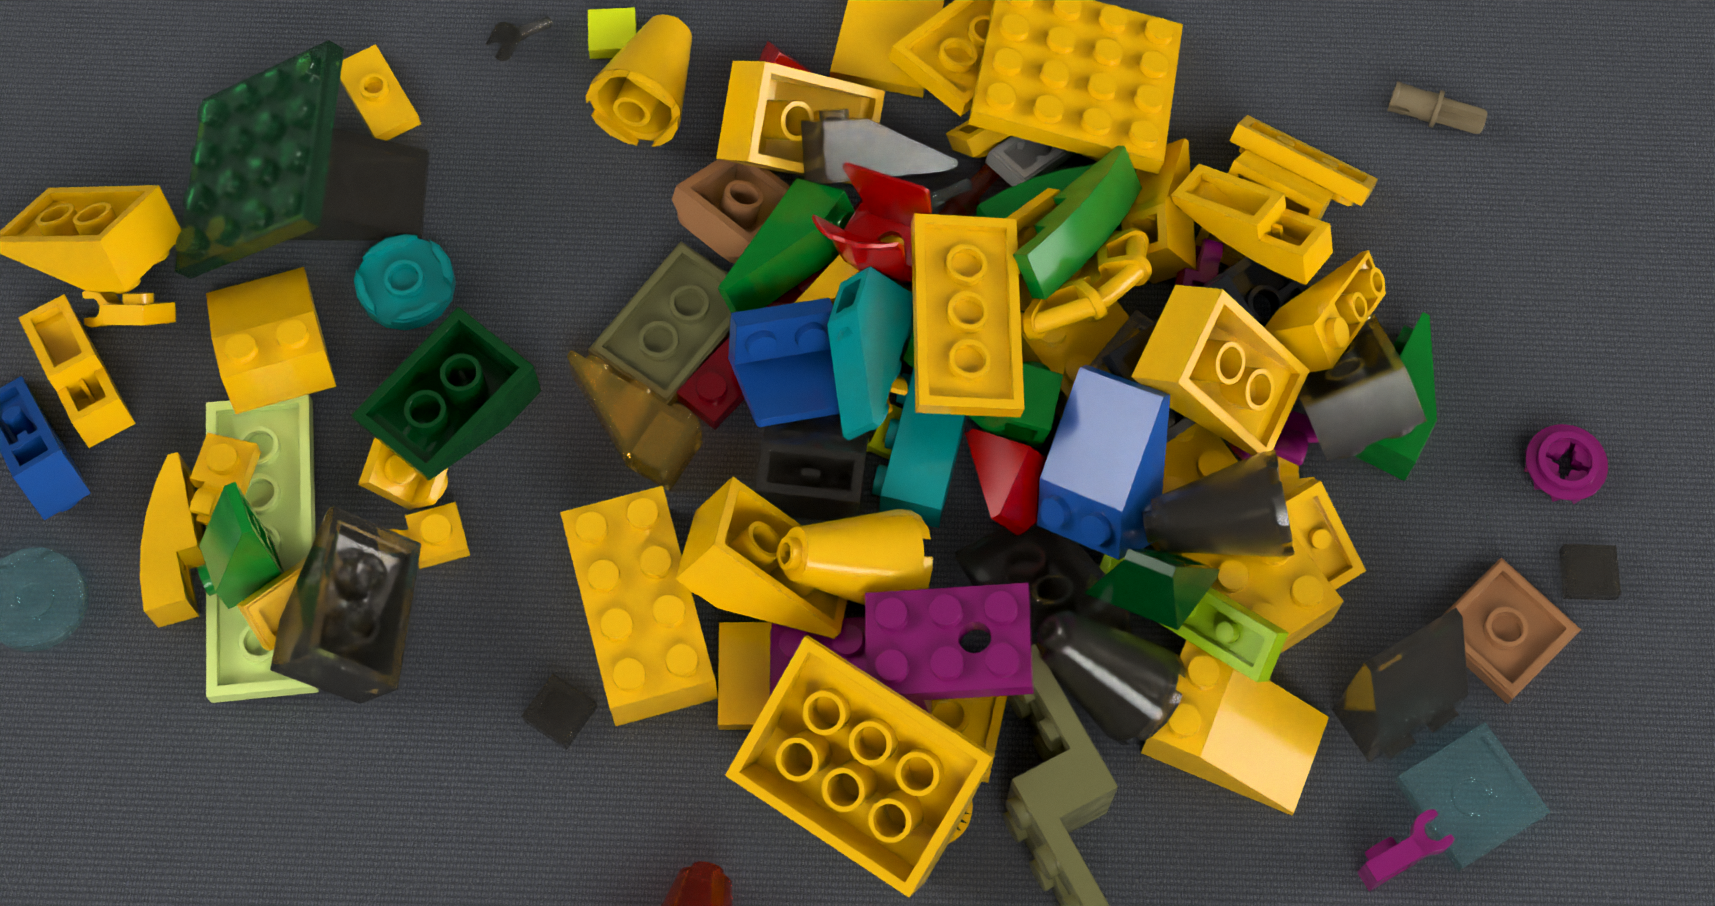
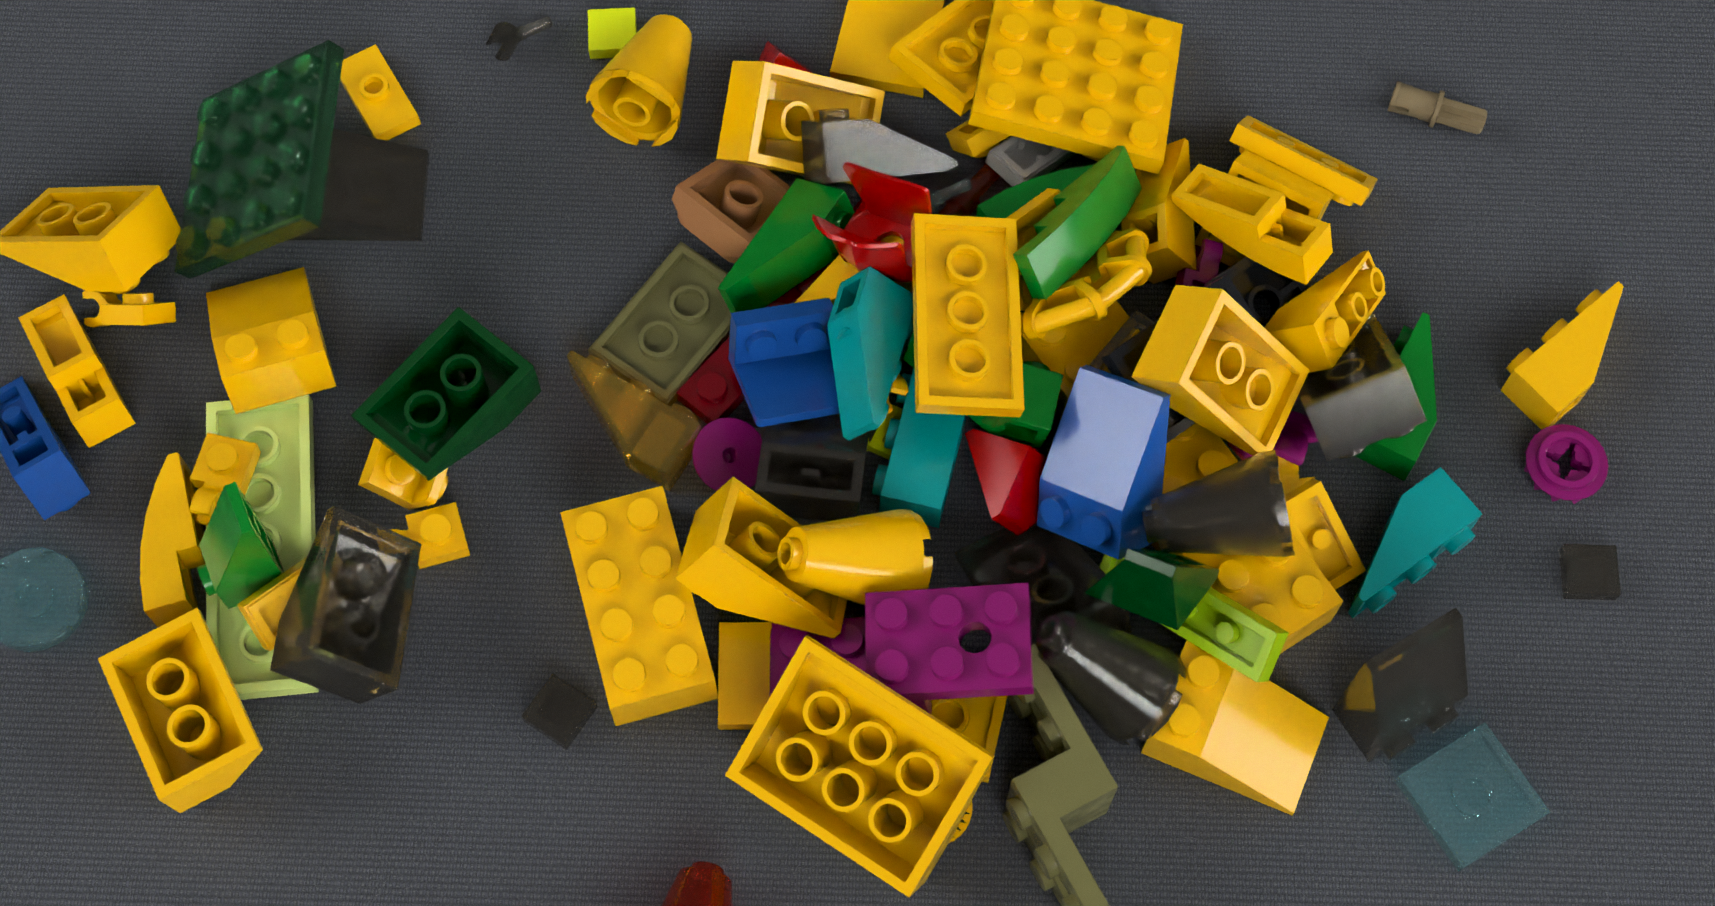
teal tile [354,234,456,330] -> none
magenta plate [1357,809,1455,891] -> none
medium nougat tile [1428,557,1581,704] -> none
none -> yellow slope [98,608,263,813]
none -> magenta piece [692,417,767,491]
none -> teal slope [1348,467,1482,618]
none -> yellow slope [1501,281,1624,430]

